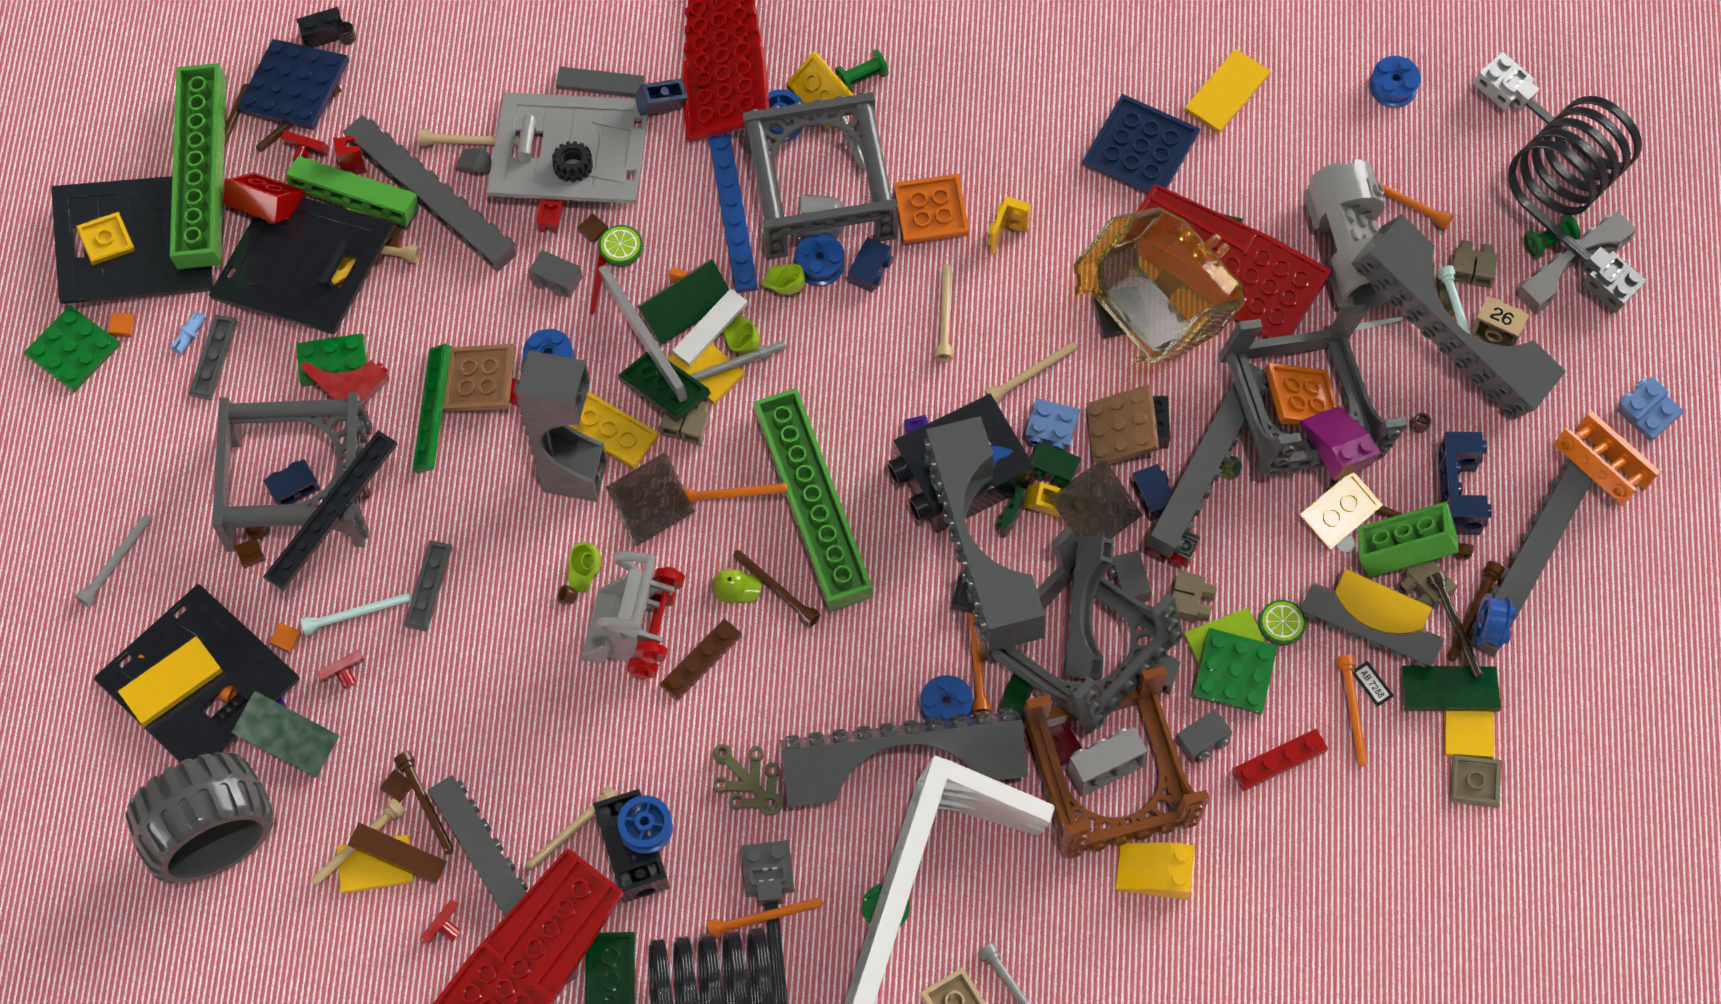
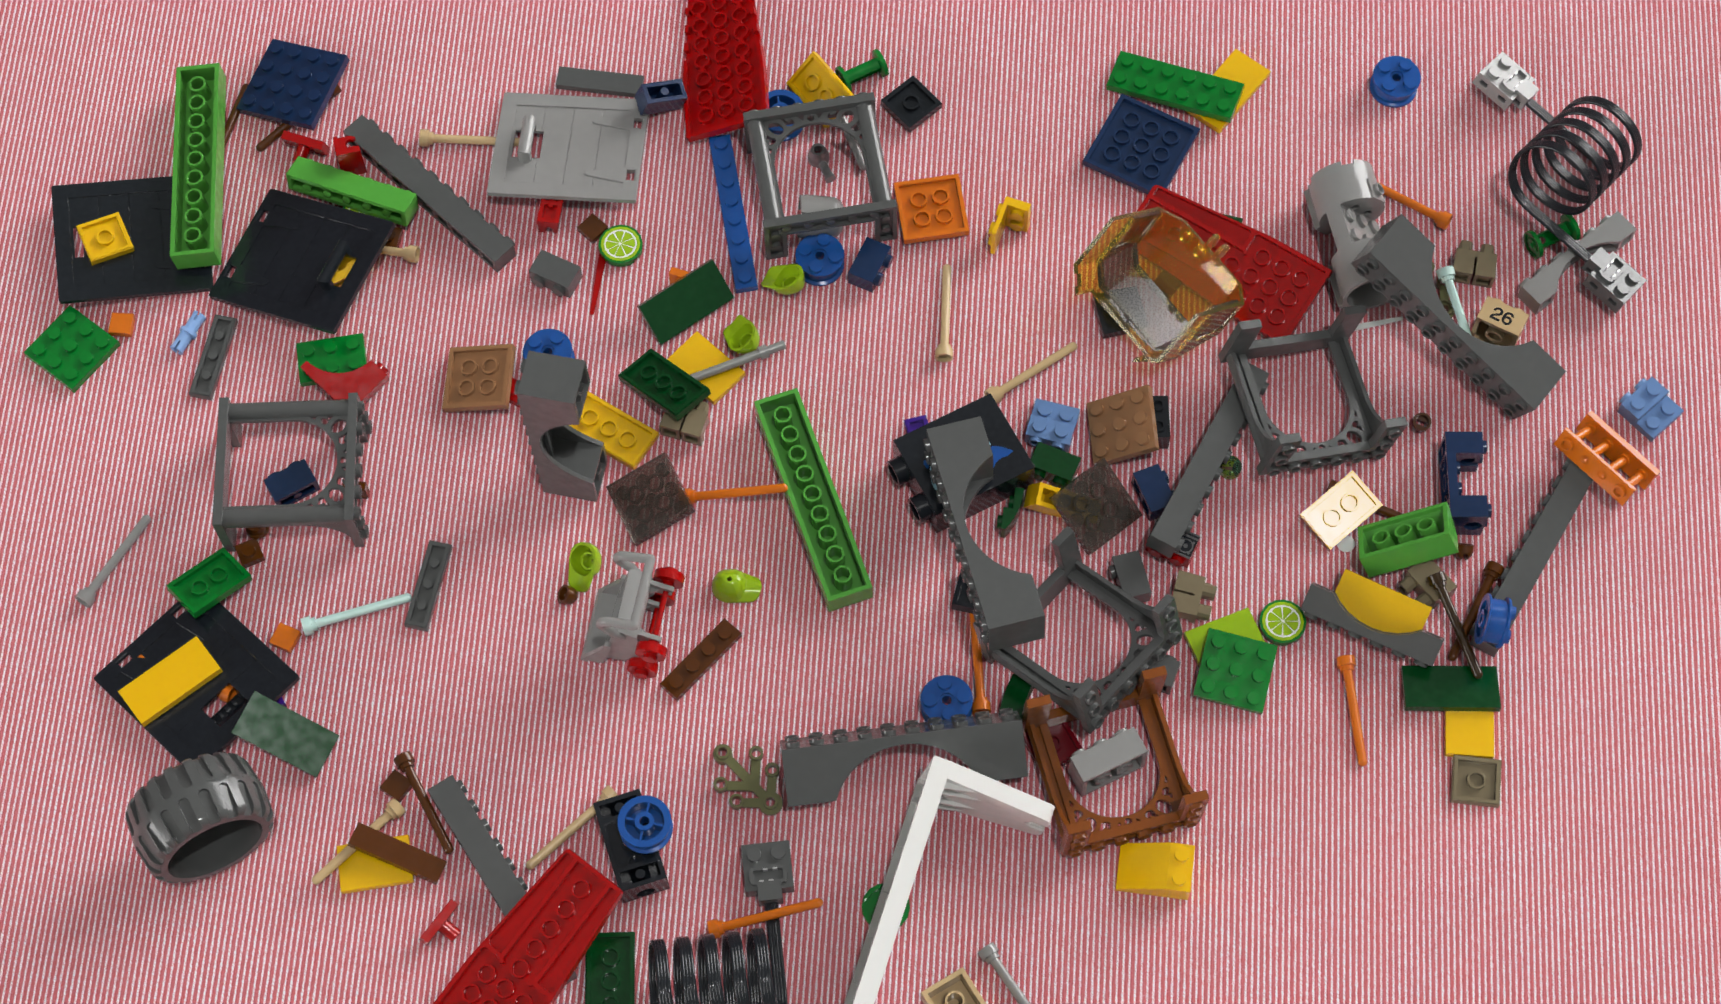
red slope [223,172,306,224] -> none
black tile [263,430,398,591] -> none
black hinge [296,7,356,48] -> none
tile [316,650,364,689] -> none
green tile [412,343,451,474] -> none
dark grey tile [455,146,492,173] -> none
black tyre [552,141,593,182] -> none
light grey tile [598,265,687,403] -> none
white tile [672,289,748,367] -> none
reddish brown piece [733,550,821,628] -> none
dark grey arch [1064,536,1115,680] -> none
dark grey brick [1175,709,1233,764] -> none
red plate [1232,728,1328,792] -> none
orange plate [1264,363,1338,426] -> none
magenta slope [1300,406,1381,480] -> none
sticker [1353,661,1394,707] -> none
none -> green plate [166,547,252,619]
none -> flat silver bar [808,143,836,183]
none -> black plate [881,76,942,133]
none -> green plate [1106,51,1244,123]

